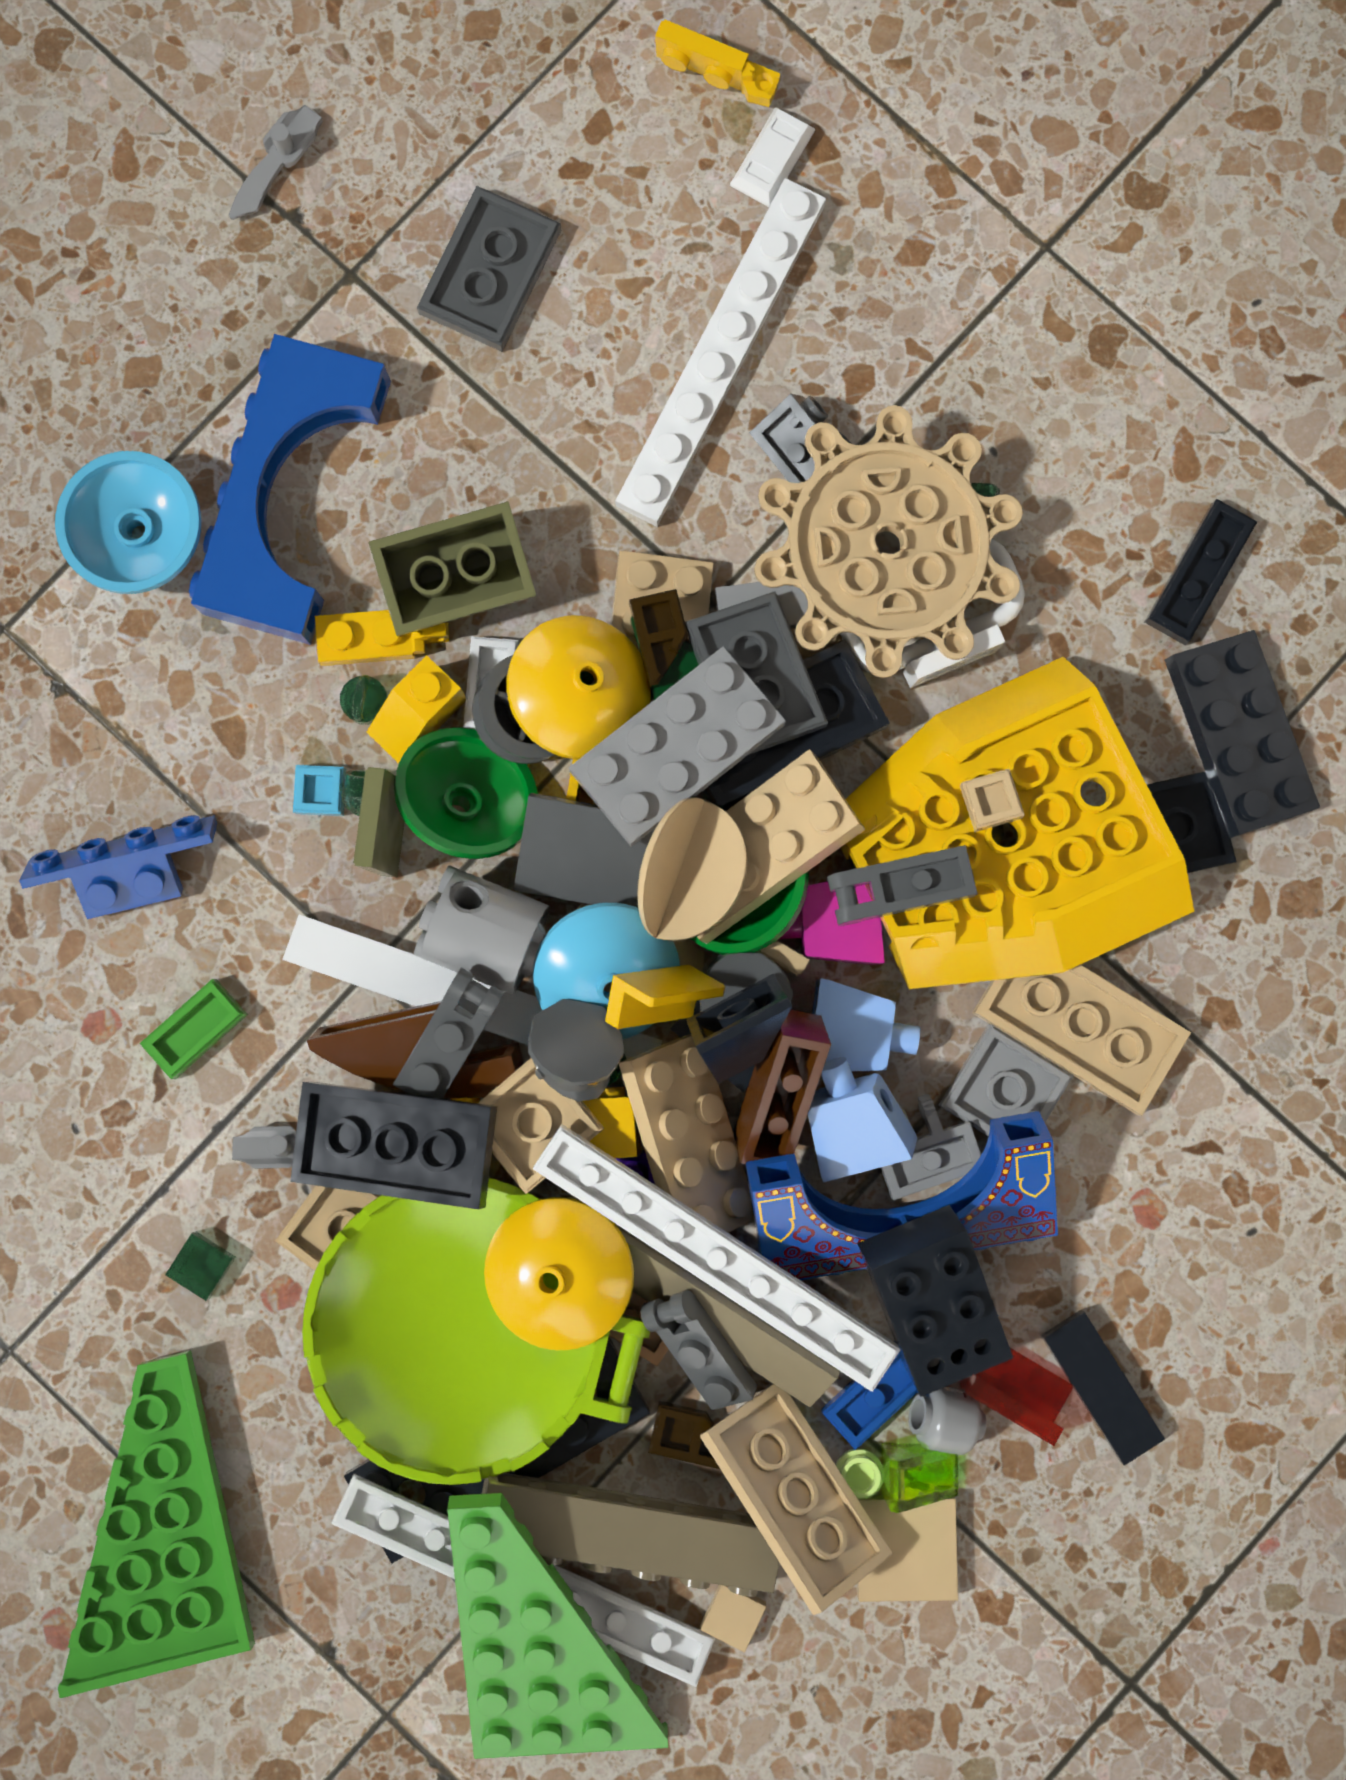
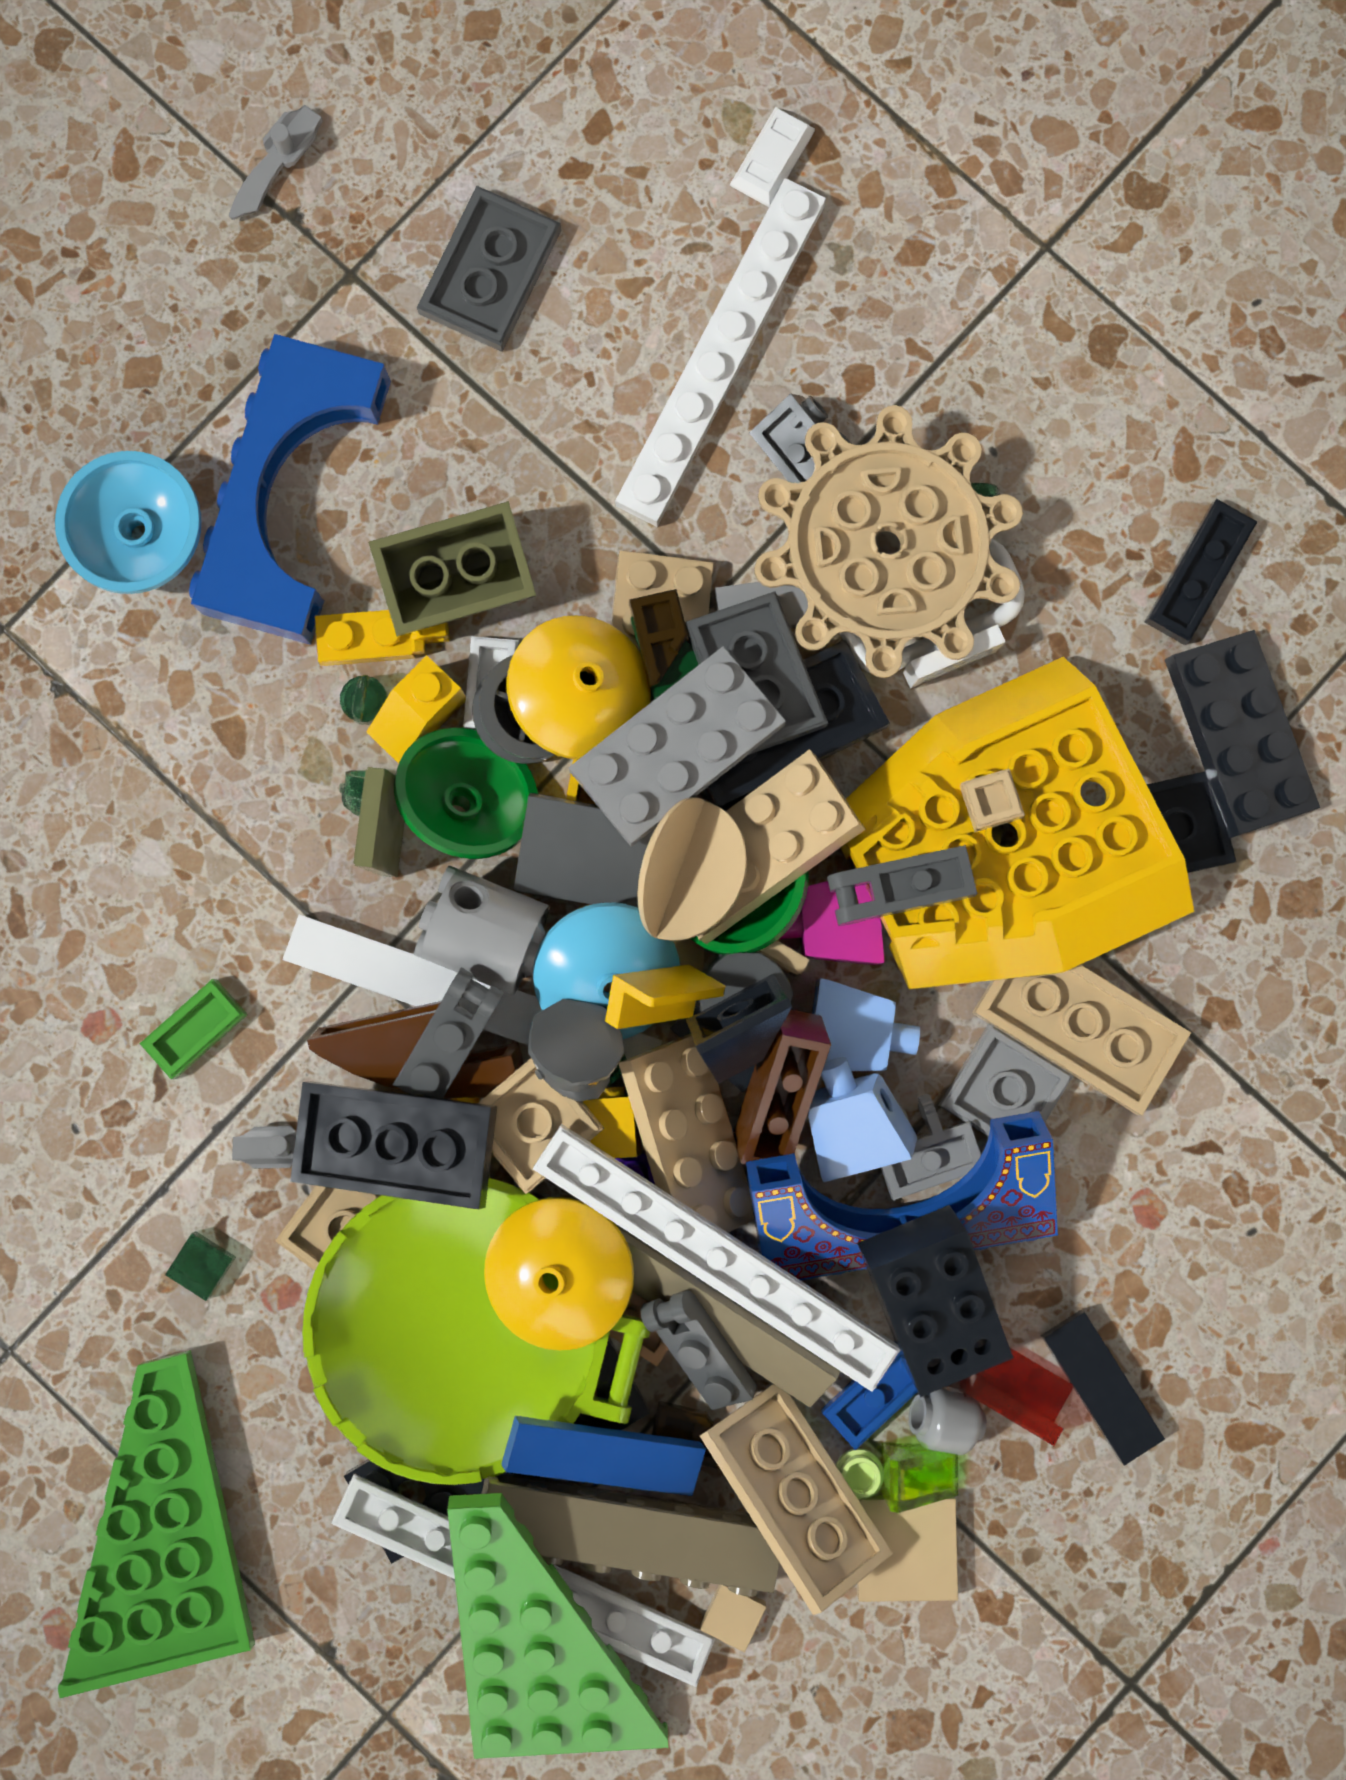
blue bracket [19,815,218,919] -> none
medium azure tile [293,765,346,816] -> none
yellow hinge [655,19,780,107] -> none
none -> blue tile [501,1416,706,1496]

